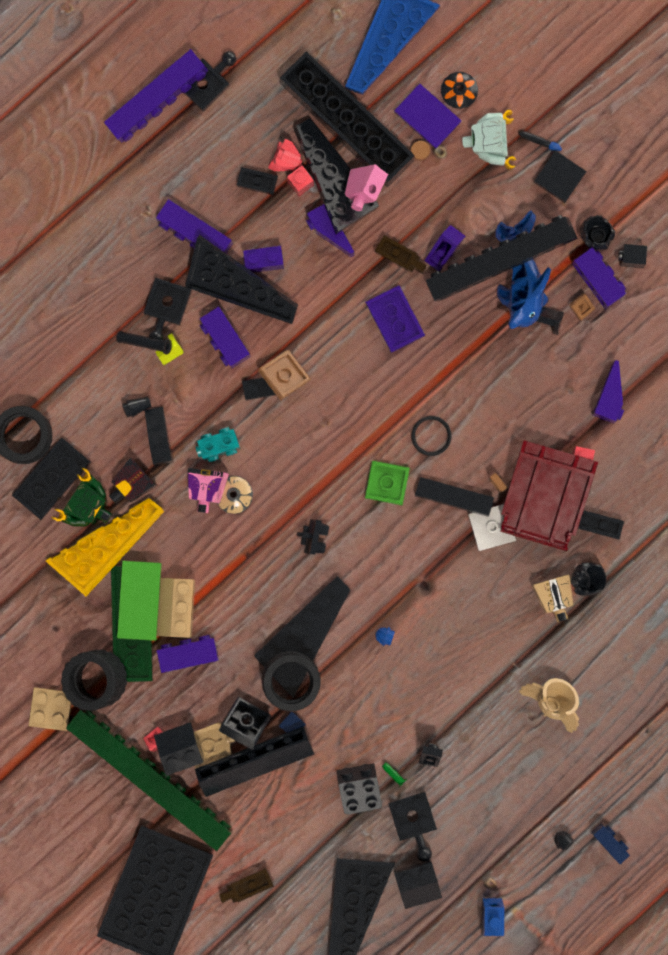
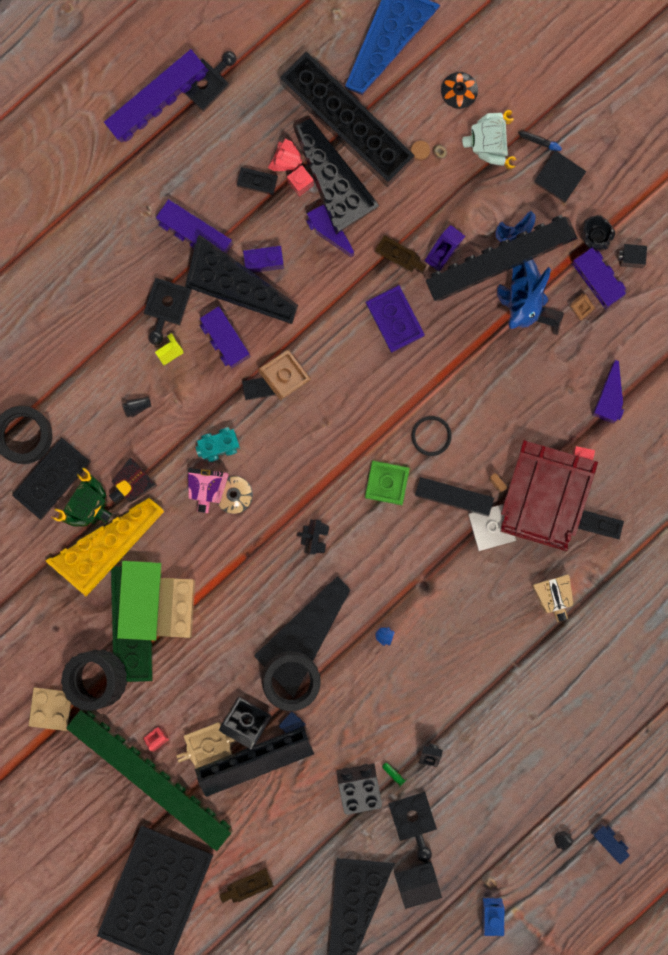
black pin [116,331,172,355] -> none
black slope [144,407,174,466] -> none
black slope [154,722,204,776] -> none
dark purple brick [157,635,219,673] -> none
bright pink torso [345,165,388,211] -> none
dark purple tile [394,84,461,149] -> none
tan helmet [519,678,579,733] -> none
black hair [570,562,607,596] -> none

